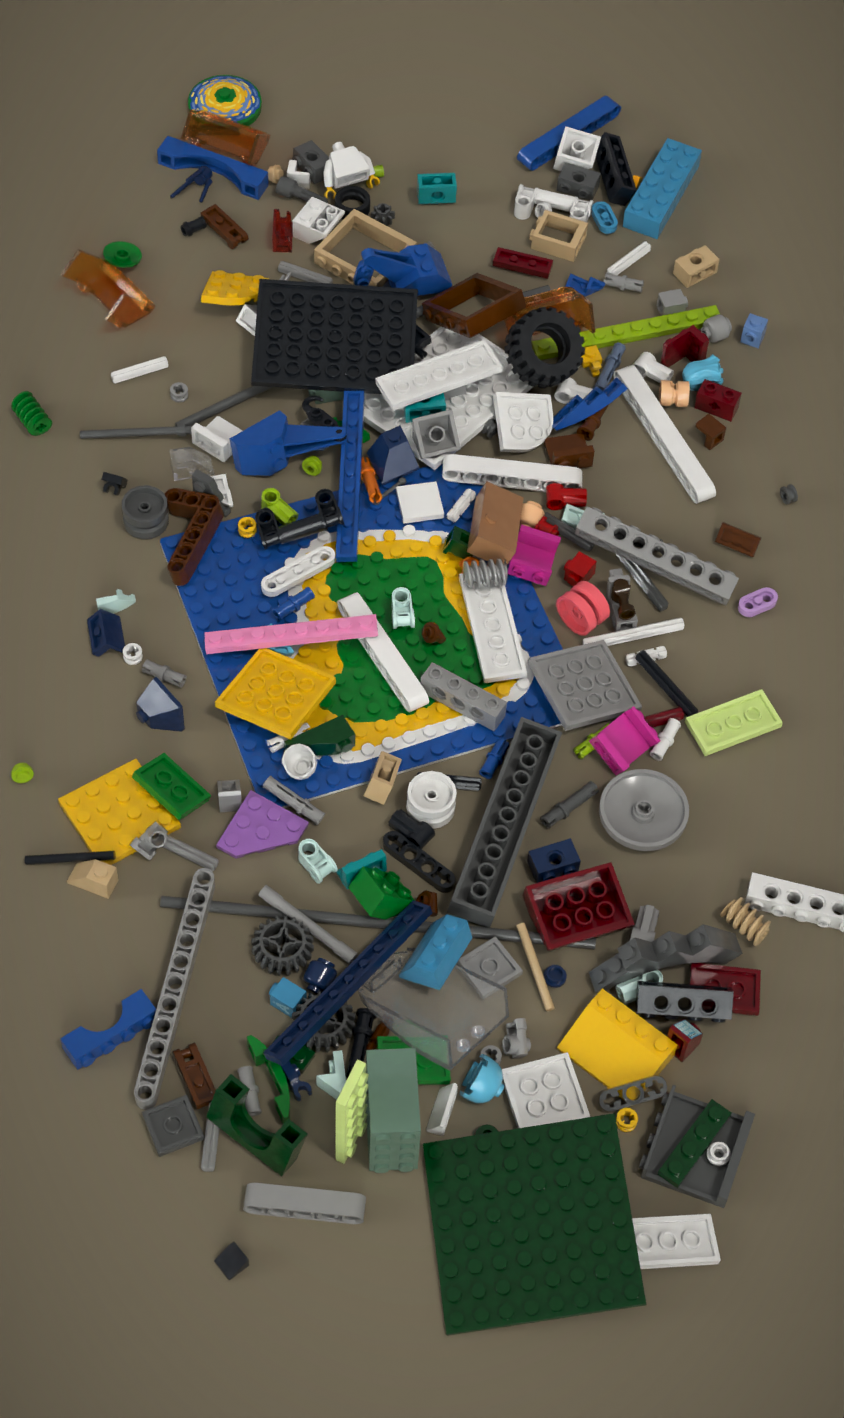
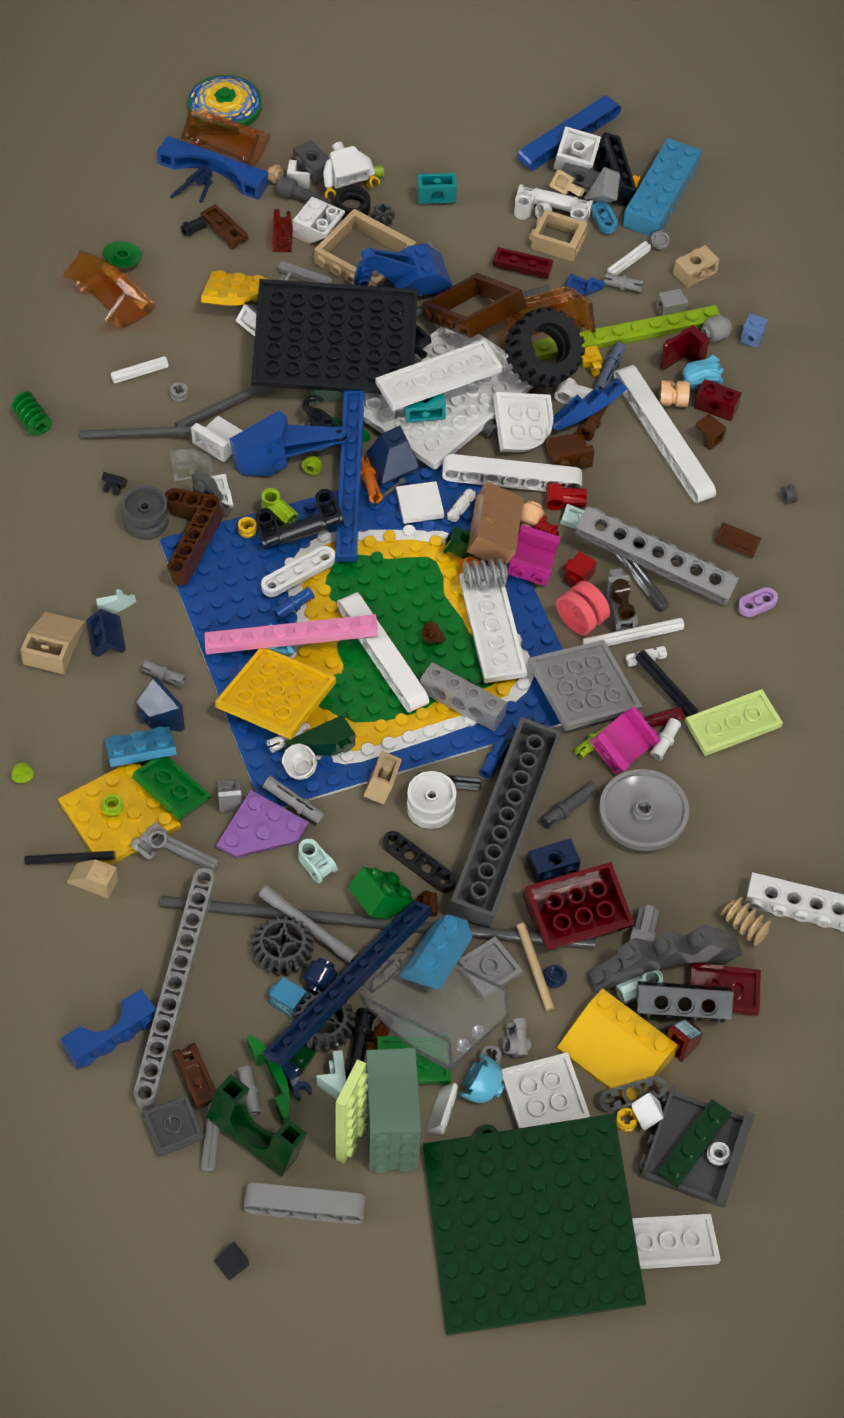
white bush [123,643,143,665] -> none
teal bracket [337,849,387,890] -> none
black piece [388,809,435,849] -> none
light aqua piece [391,587,415,629] -> none
light grey slope [412,409,461,459] -> none
dark grey axle [544,512,595,552] -> none
white piece [633,352,674,383] -> none
none -> tan slope [20,612,86,674]
none -> lime plate [101,794,124,816]
none -> dark azure plate [104,726,177,767]
none -> tan plate [549,169,585,196]
none -> light grey slope [584,167,620,203]
none -> white slope [631,1093,664,1130]
none -> light grey plate [651,230,669,250]

